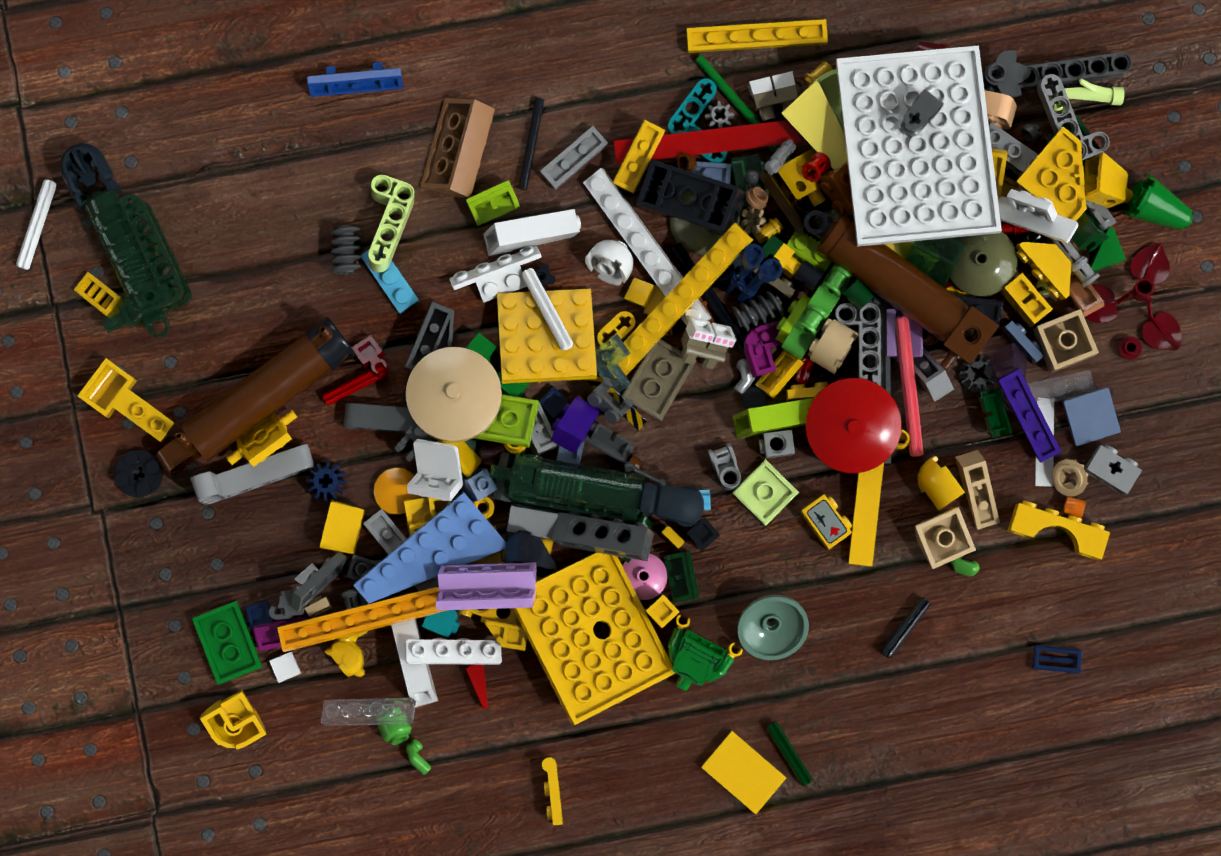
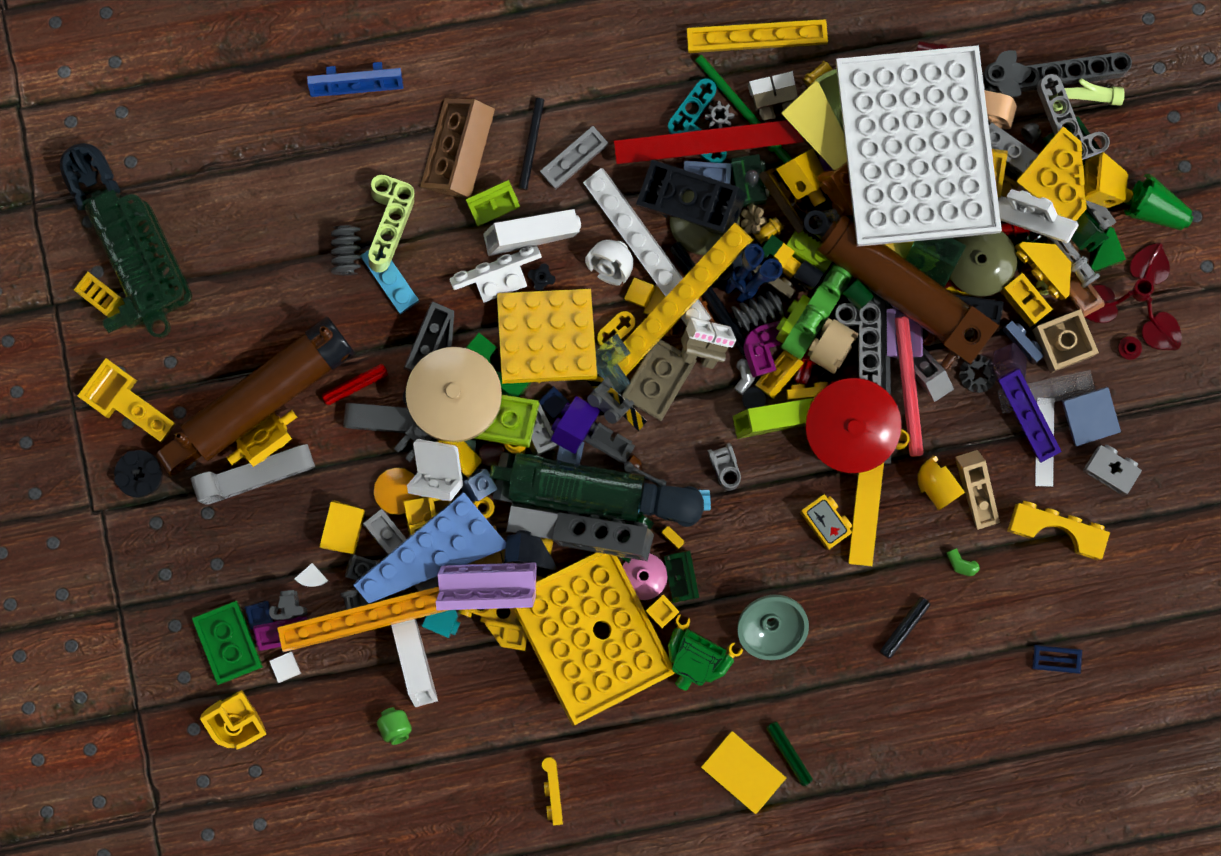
white axle [16,179,57,270] -> none
dark grey plate [291,552,346,612] -> none
tan plate [305,596,333,618] -> none
dark blue gear [306,461,347,502] -> none
clear plate [321,698,416,726] -> none
yellow animal [324,631,368,677] -> none
plate [352,335,389,377] -> none
white bracket [405,638,502,665] -> none
bright green arm [406,739,431,775] -> none
red piece [466,664,488,709] -> none
white axle [522,268,573,351] -> none
yellow tile [613,119,665,194] -> none
reddish brown hinge [677,154,697,172] -> none
black brick [686,517,720,552] -> none
yellowish green tile [732,459,799,526] -> none
medium nougat plate [746,187,768,210] -> none
light grey brick [759,430,795,459] -> none
light grey axle [764,139,796,175] -> none
red bush [801,152,831,182] -> none
dark grey piece [901,89,944,137] -> none
tan slope [914,507,976,569] -> none
dark green hinge [978,387,1012,439] -> none
tan gear [1052,459,1089,497] -> none
orange hose [1062,496,1086,518] -> none

